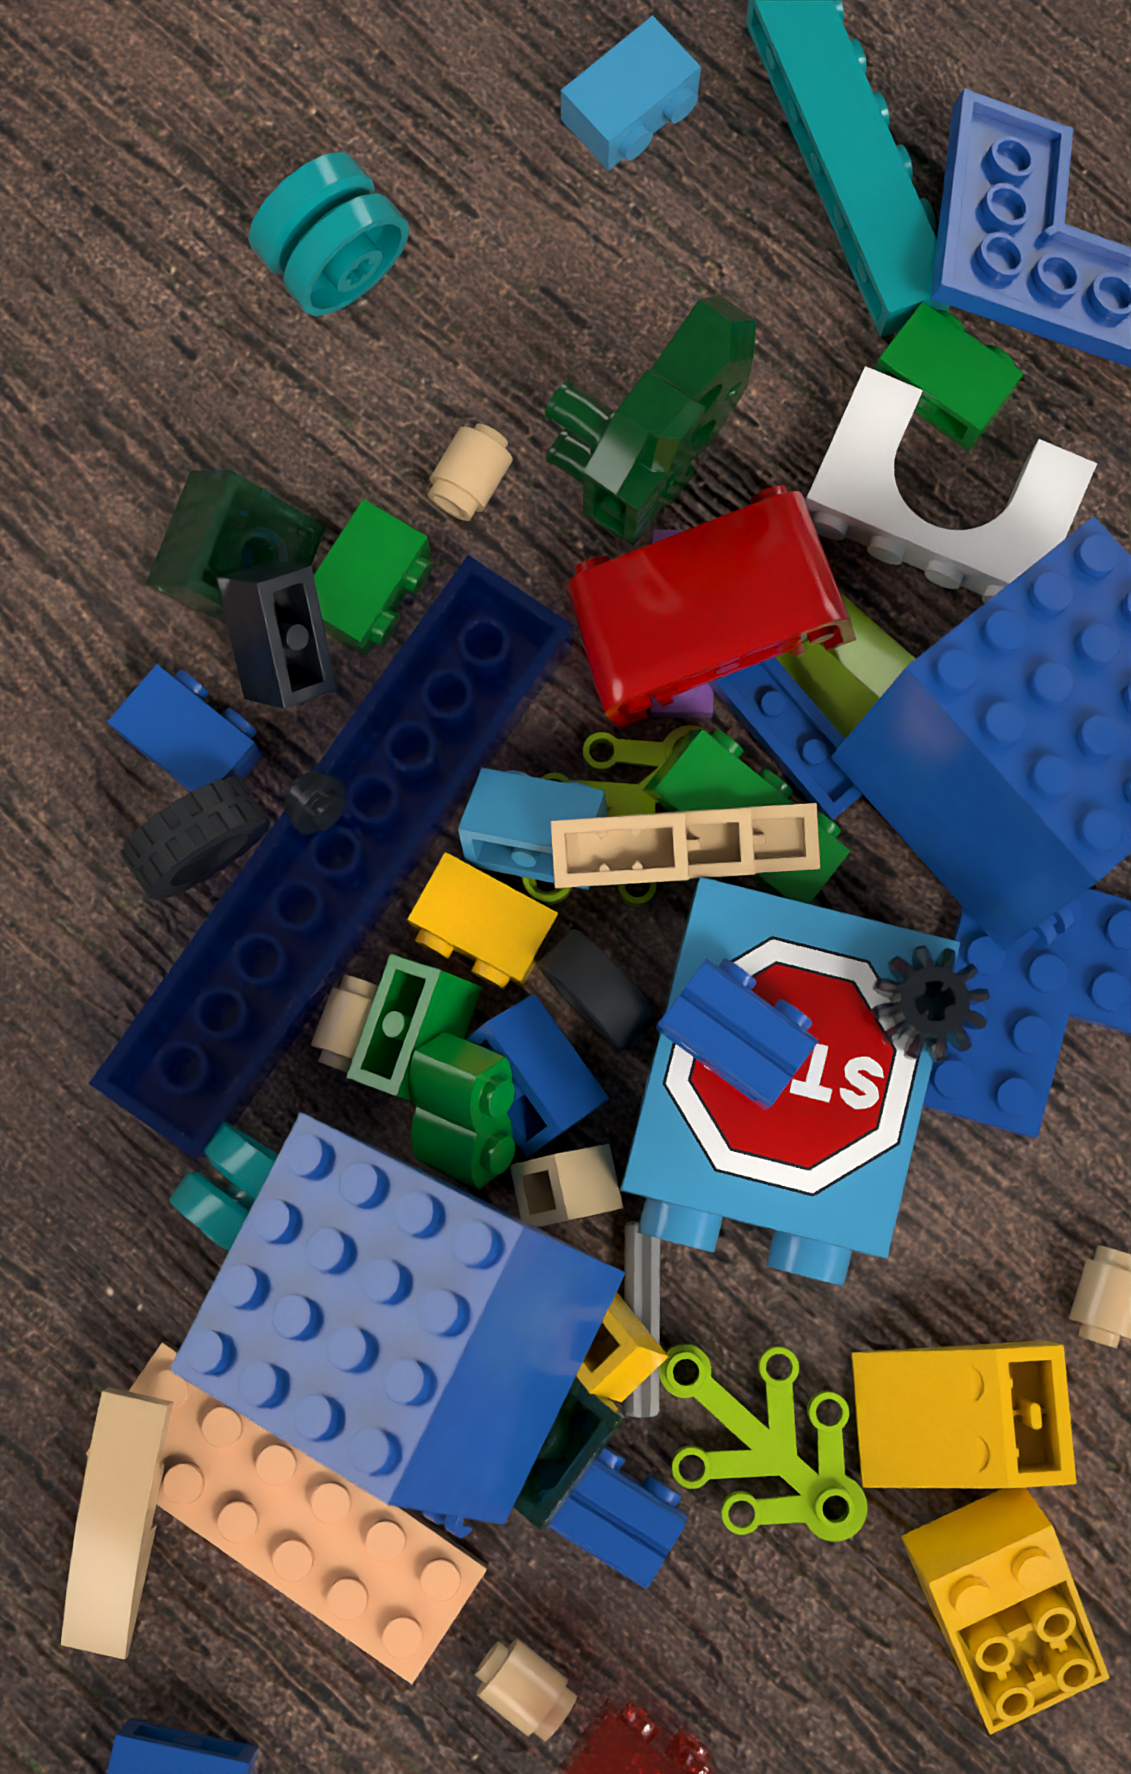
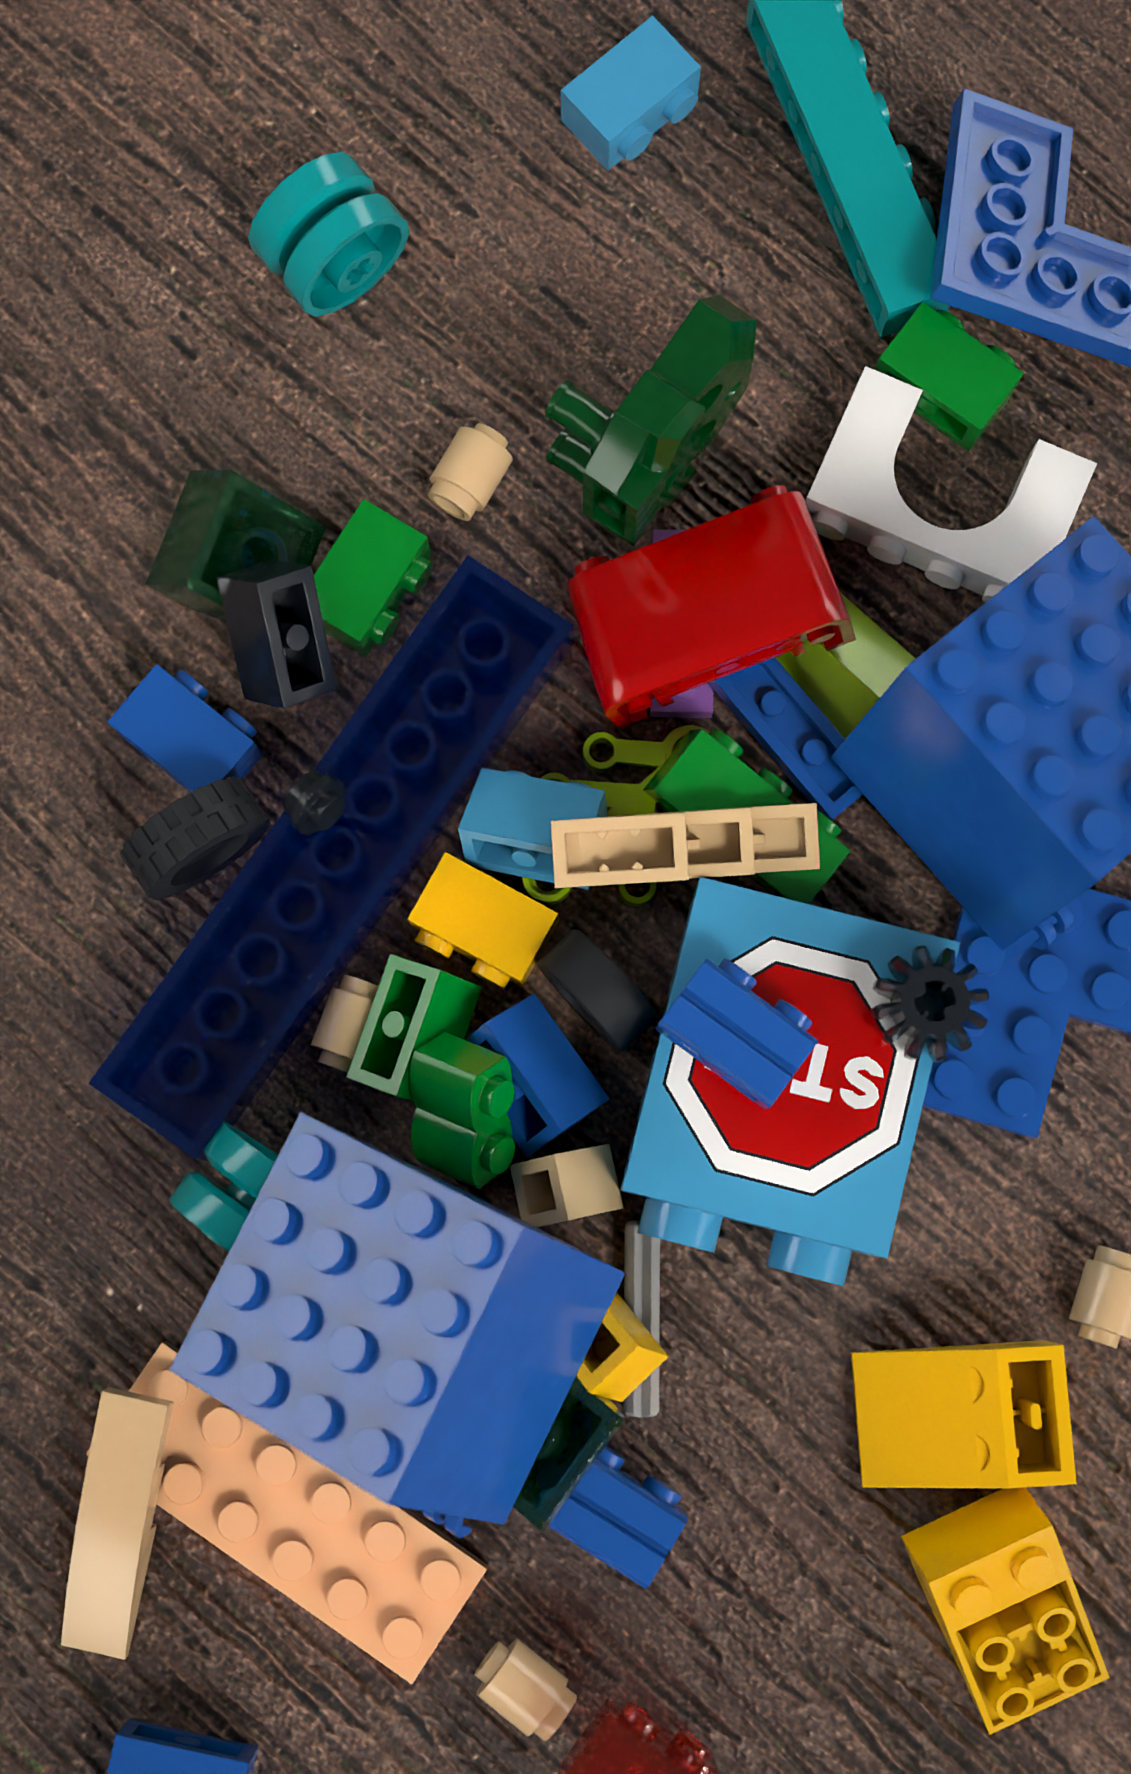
lime plant [659,1343,867,1542] -> none

